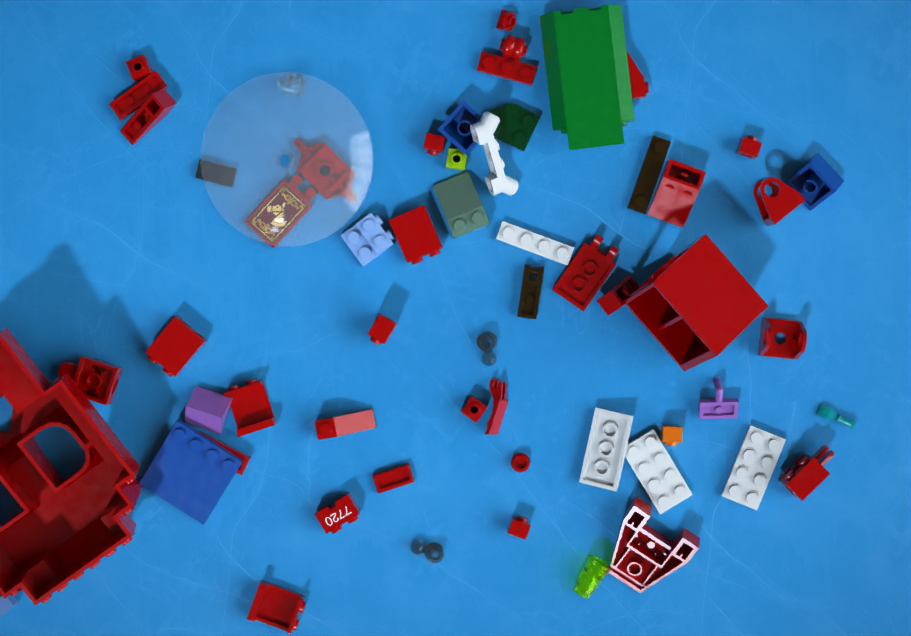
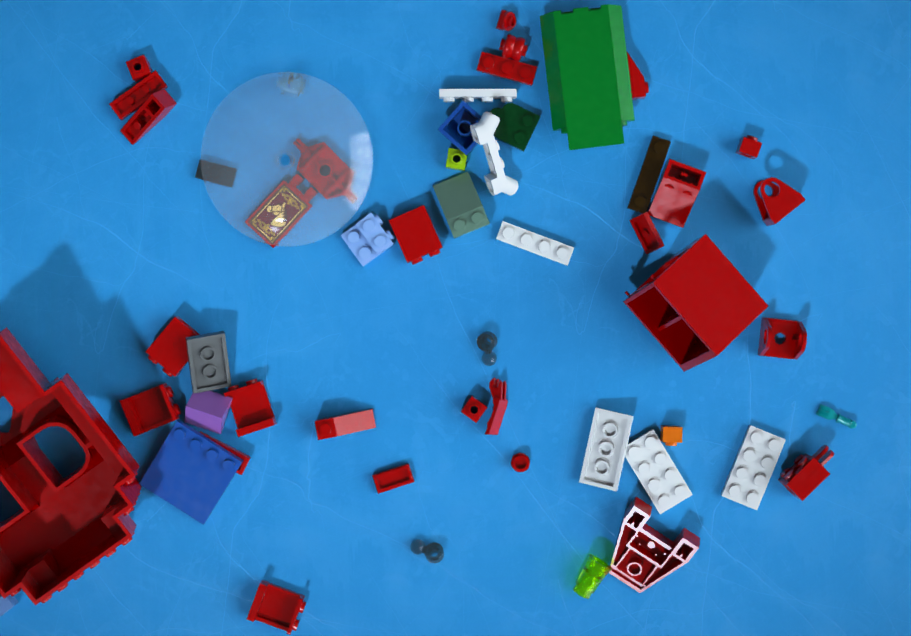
red brick [58,356,123,405] -> none
red brick [315,492,361,534] -> none
red brick [368,314,397,345] -> none
red plate [423,133,446,156] -> none
red plate [507,515,531,540] -> none
dark brown plate [517,264,544,319] -> none
red tile [552,235,619,311] -> none
red slope [597,274,639,316] -> none
medium lavender plate [698,377,739,419] -> none
blue slope [785,153,844,211] -> none
none -> red panel [120,383,181,437]
none -> dark grey plate [185,331,231,394]
none -> white plate [439,89,517,103]
none -> red plate [629,212,664,254]

